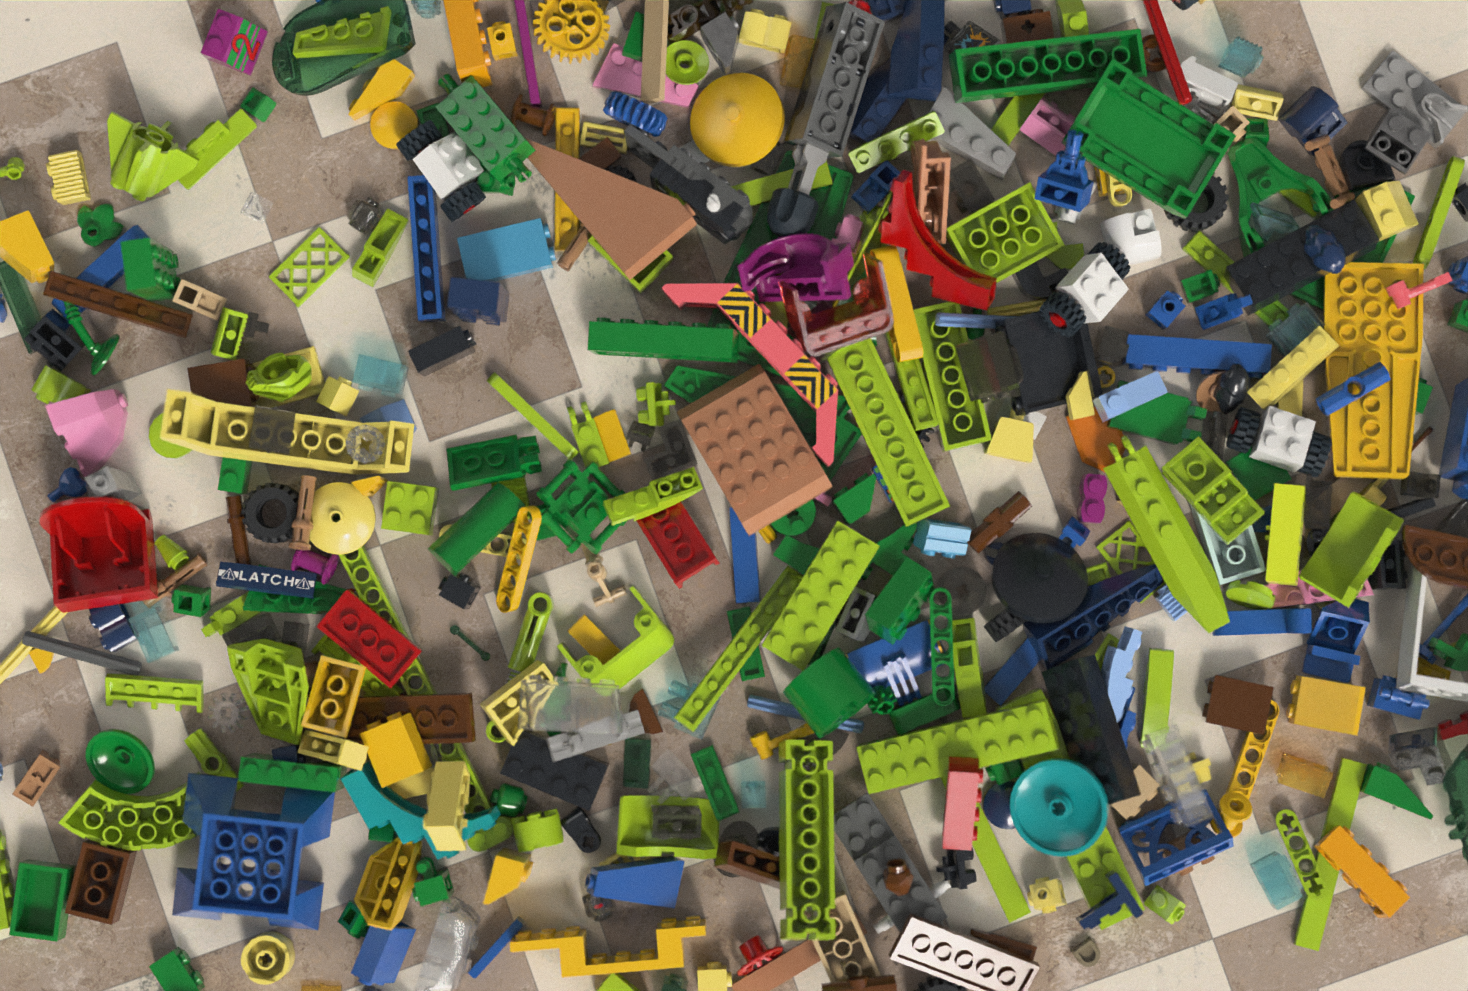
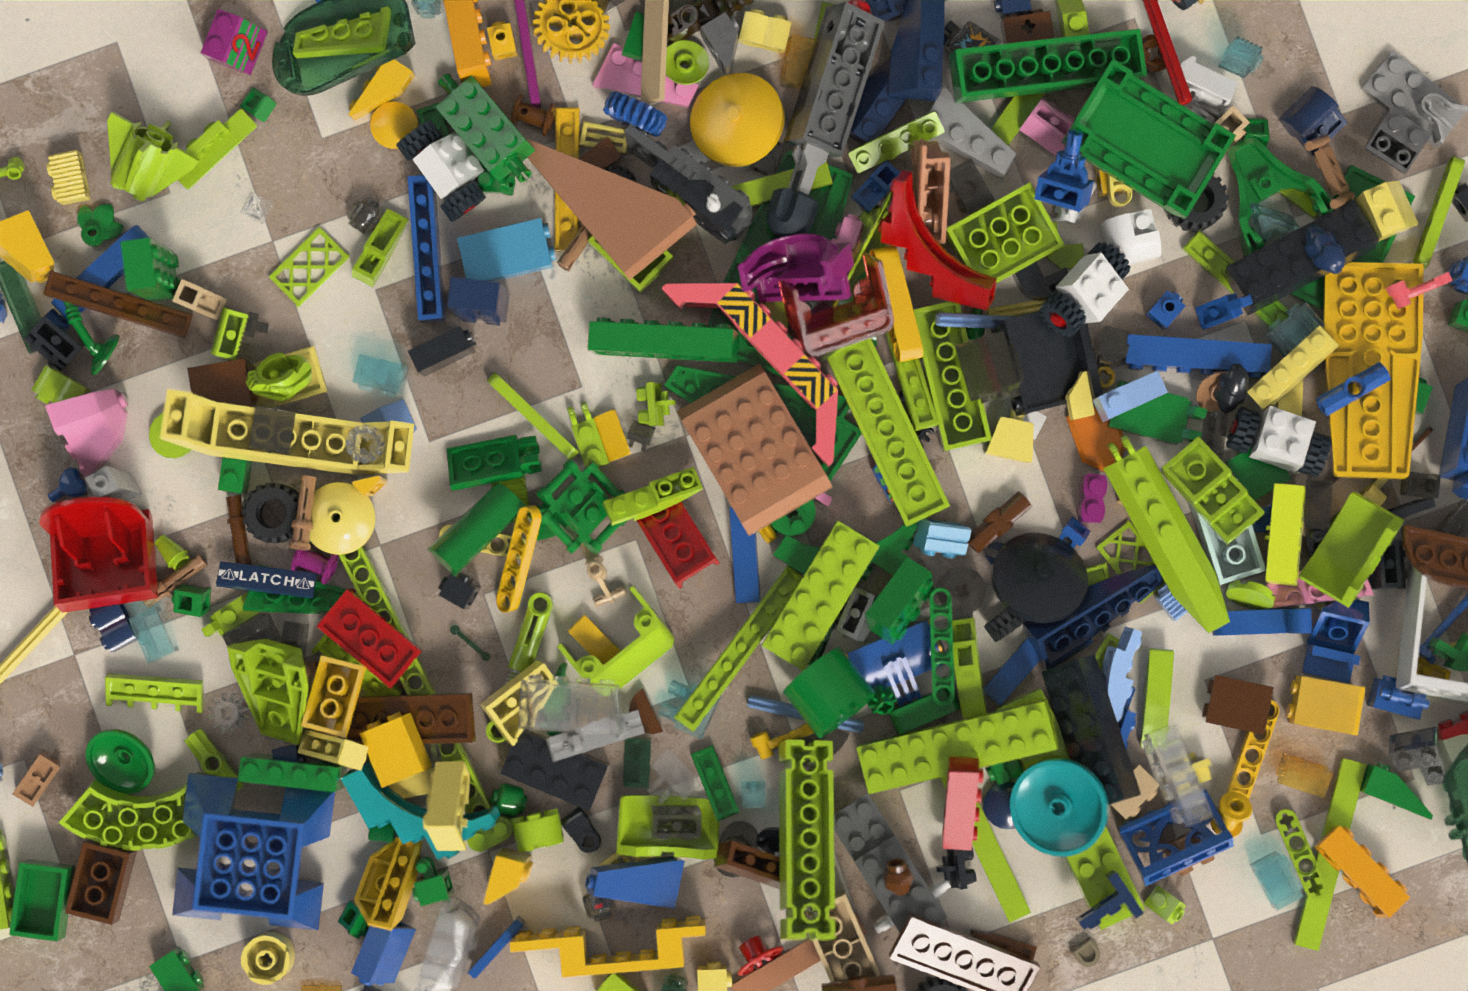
dark grey axle [22,631,142,675] -> none
yellow tile [28,648,54,673] -> none
light yellow brick [316,376,359,417] -> none
lime brick [381,481,439,536] -> none
clear smoke brick [644,419,698,481] -> none
green tile [727,606,765,682] -> none
green slope [832,473,877,526] -> none
light yellow brick [1027,877,1067,914] -> none
green bracket [1180,269,1220,304] -> none
light yellow slope [1230,84,1284,121] -> none
black tile [1340,140,1395,191] -> none

